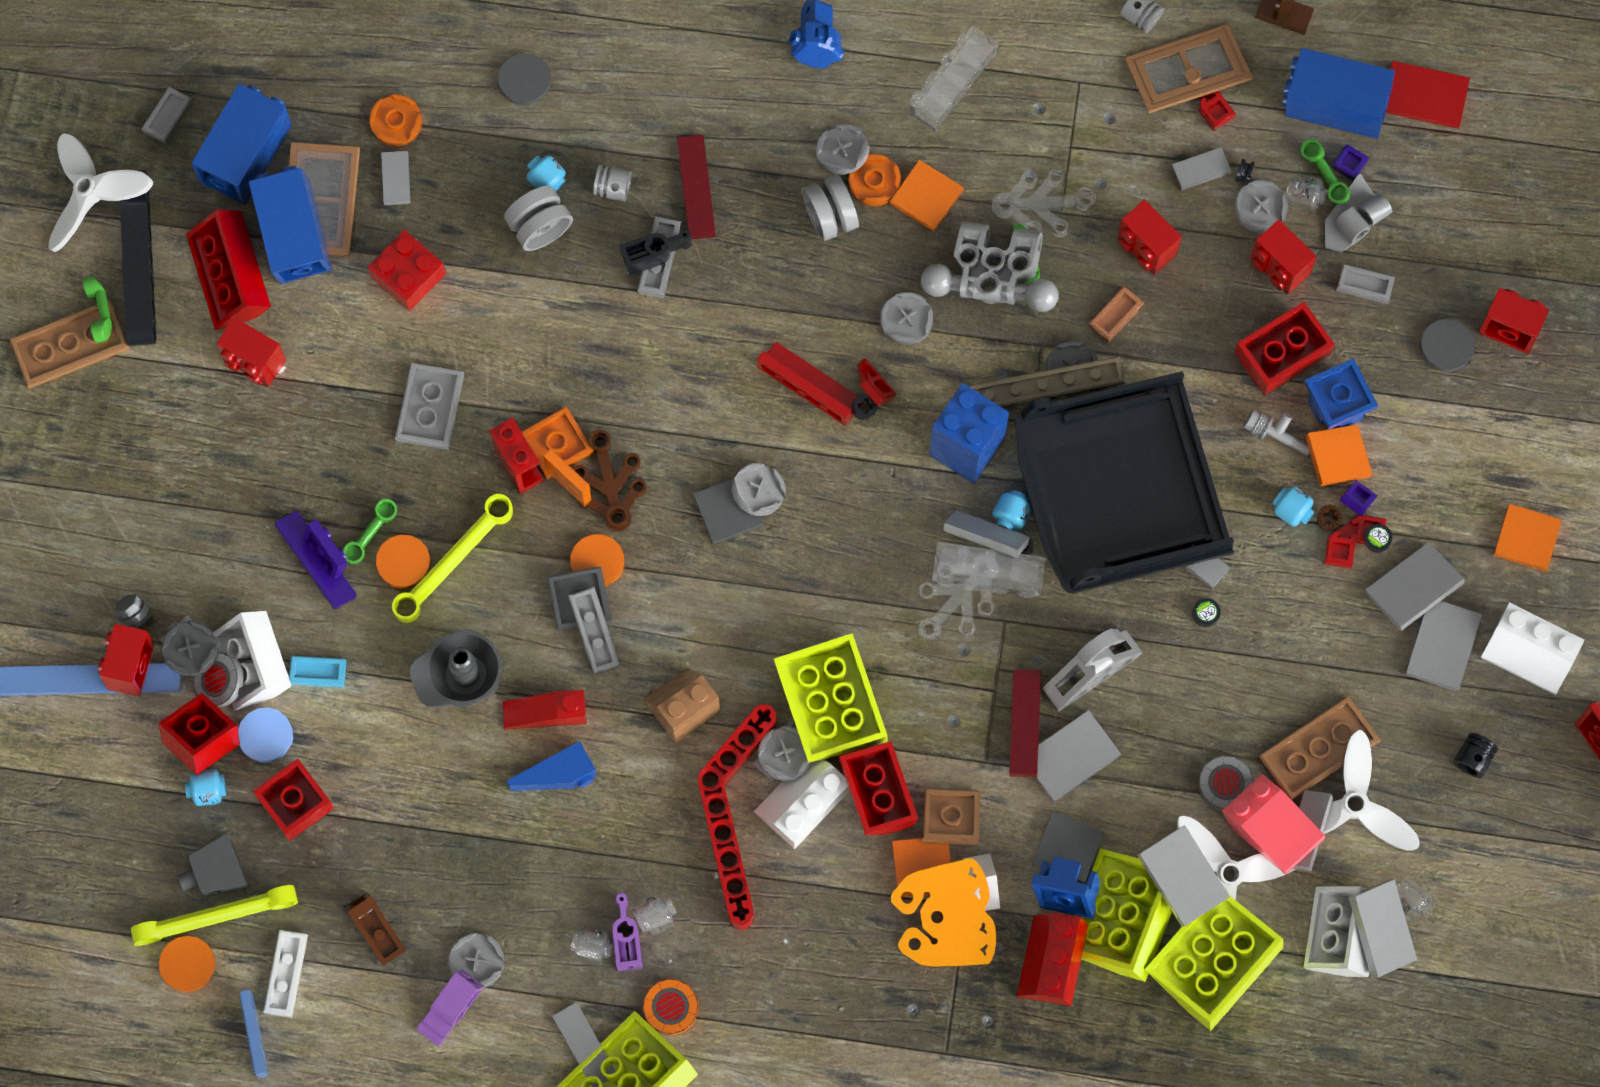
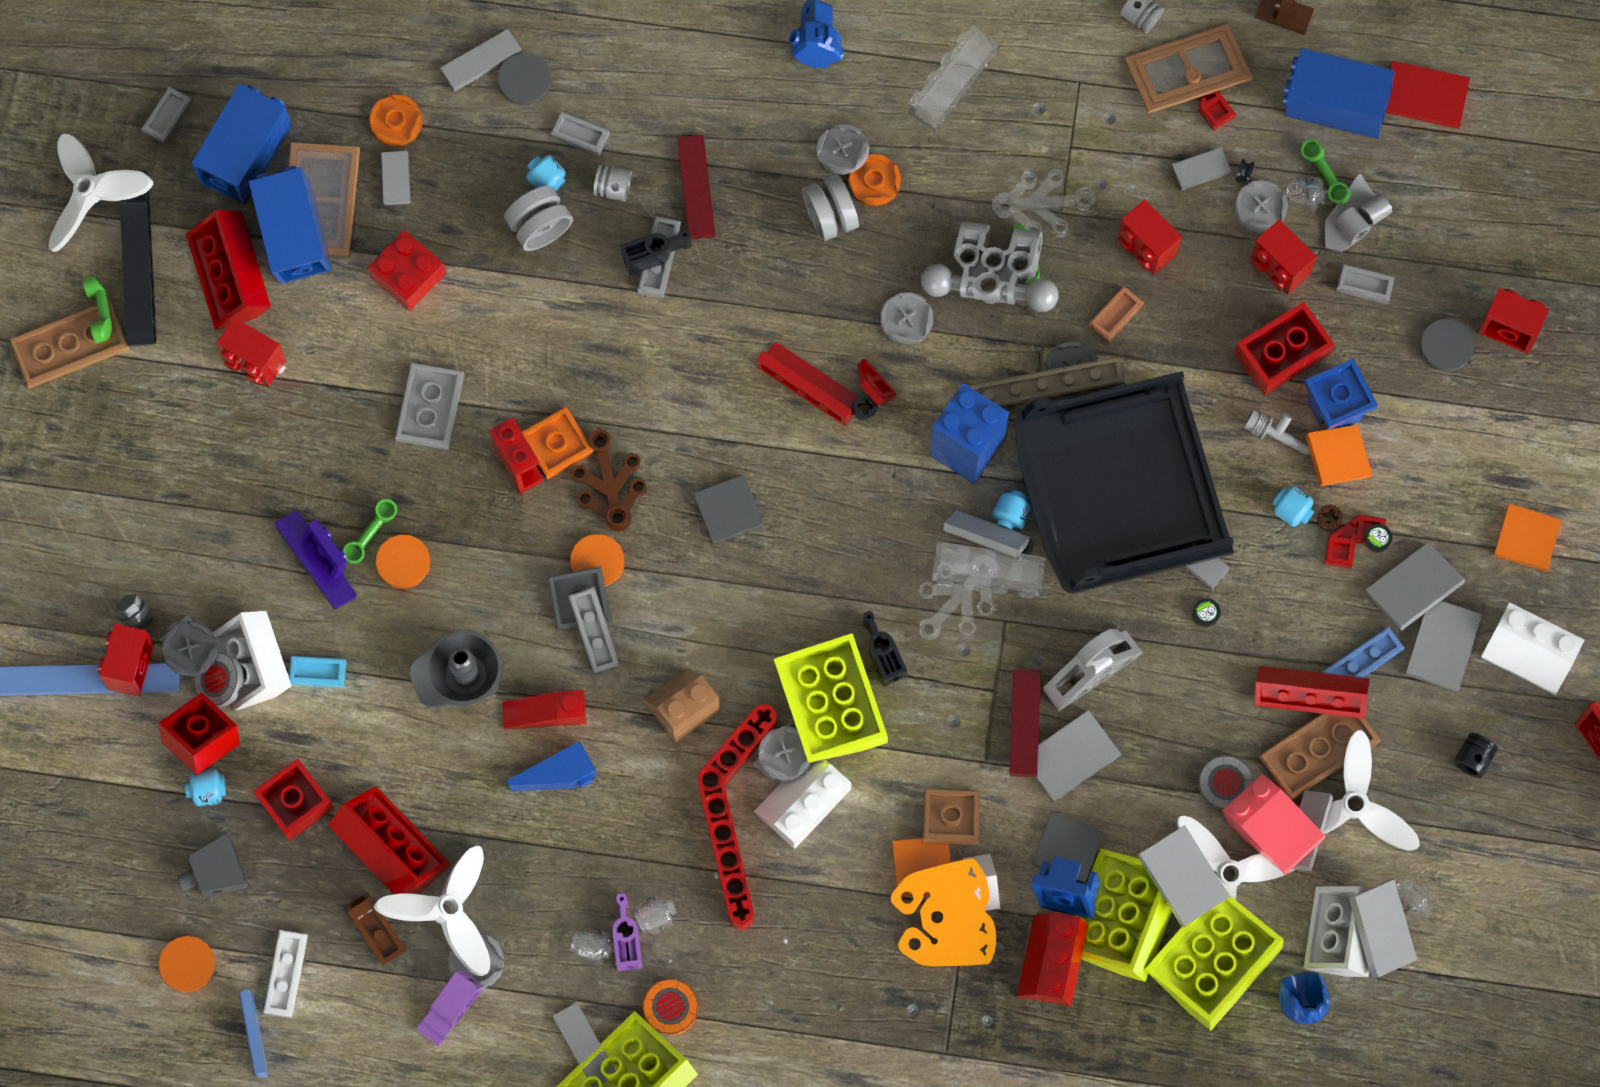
neon yellow piece [130,885,298,946] -> none
light blue tile [238,708,293,763] -> none
neon yellow piece [392,494,513,623] -> none
orange tile [543,450,591,507] -> none
light grey tile [731,463,786,516] -> none
red slope [839,741,918,836] -> none
orange tile [890,160,964,232] -> none
dark purple tile [1332,144,1369,181] -> none
dark purple tile [1339,480,1378,516] -> none
none -> red slope [328,786,451,895]
none -> white piece [374,846,490,976]
none -> light grey tile [440,29,522,92]
none -> light grey tile [550,111,610,156]
none -> black piece [863,611,907,687]
none -> red panel [1254,666,1370,718]
none -> blue hair [1278,972,1330,1024]
none -> medium blue tile [1322,626,1405,677]

